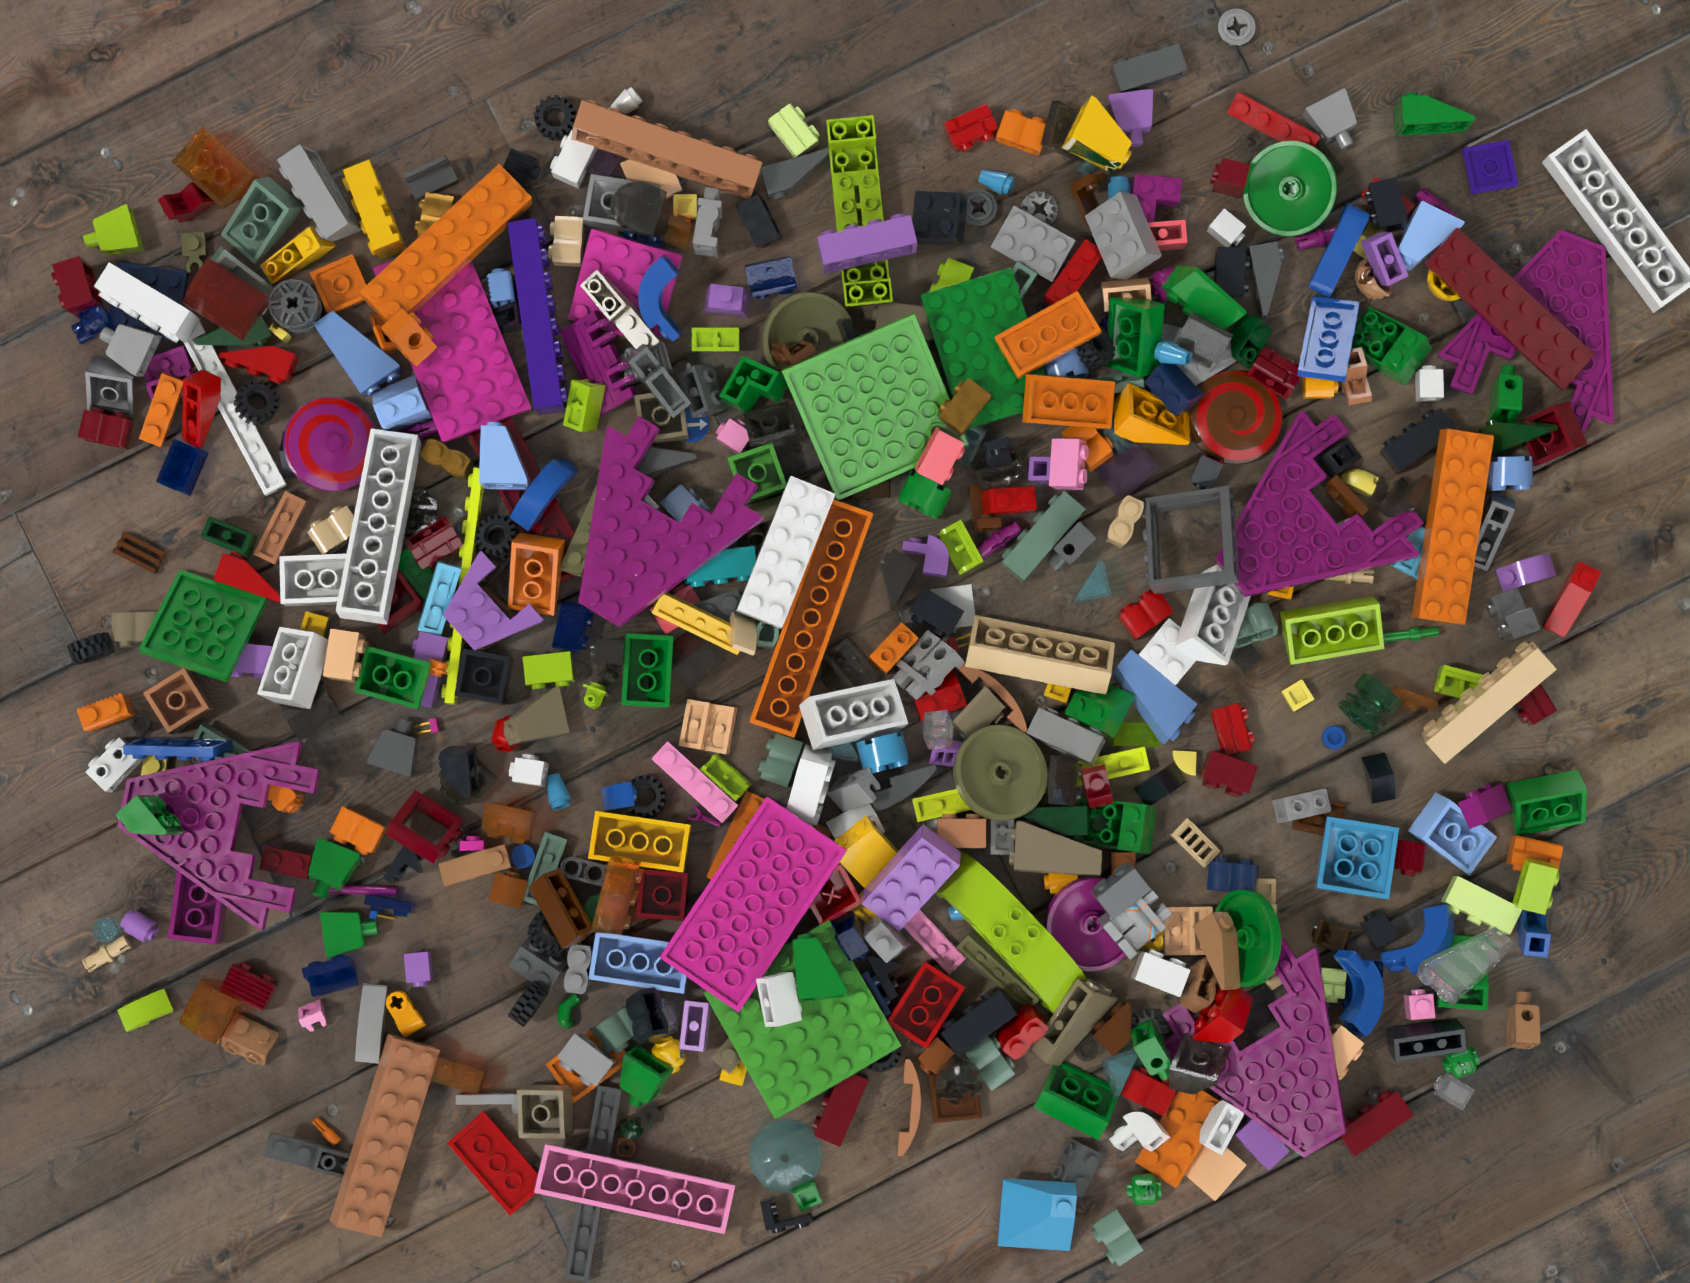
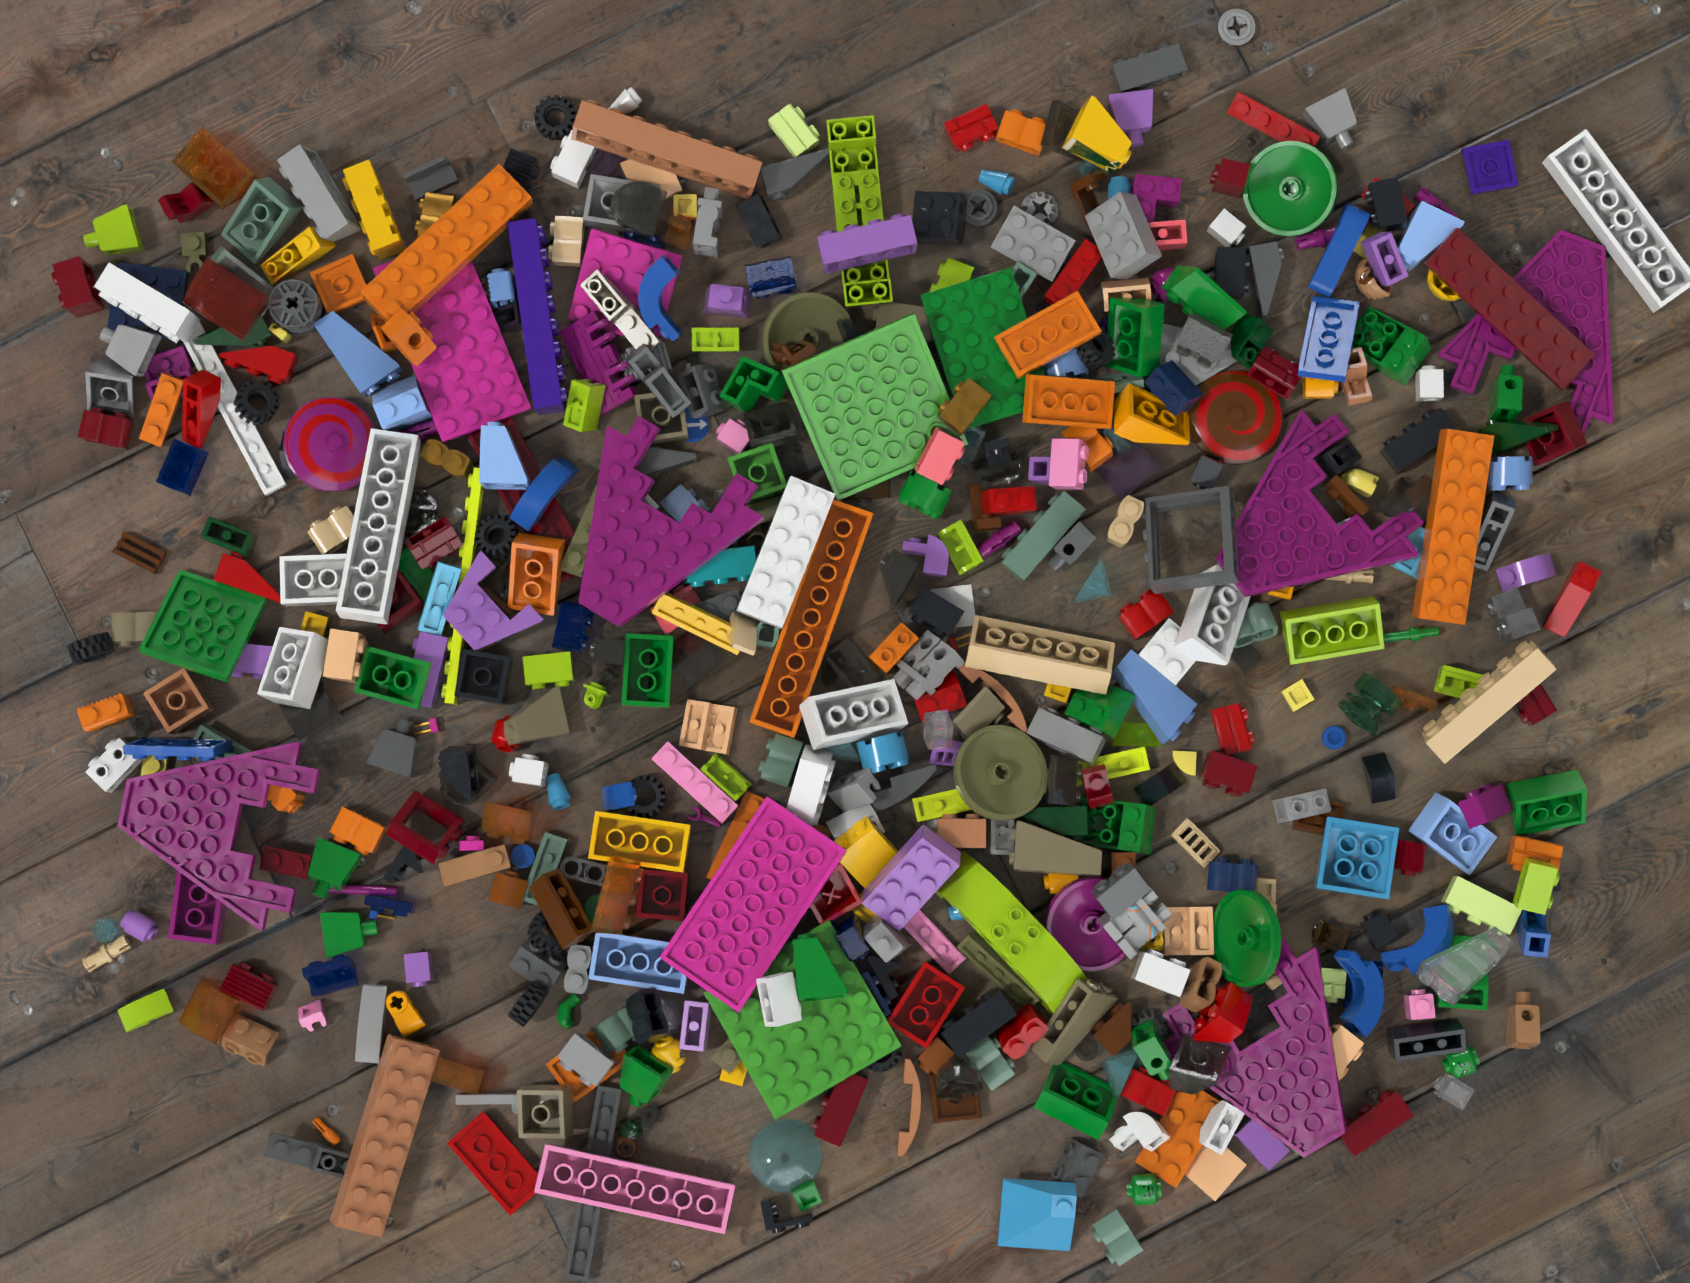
clear blue piece [71,305,111,345] -> none
green slope [115,795,184,835] -> none
nougat plate [253,491,308,565] -> none
orange plate [429,658,448,677] -> none
dark azure cone [1154,340,1192,365] -> none
medium nougat slope [1193,912,1240,990] -> none
green slope [1393,92,1475,136] -> none

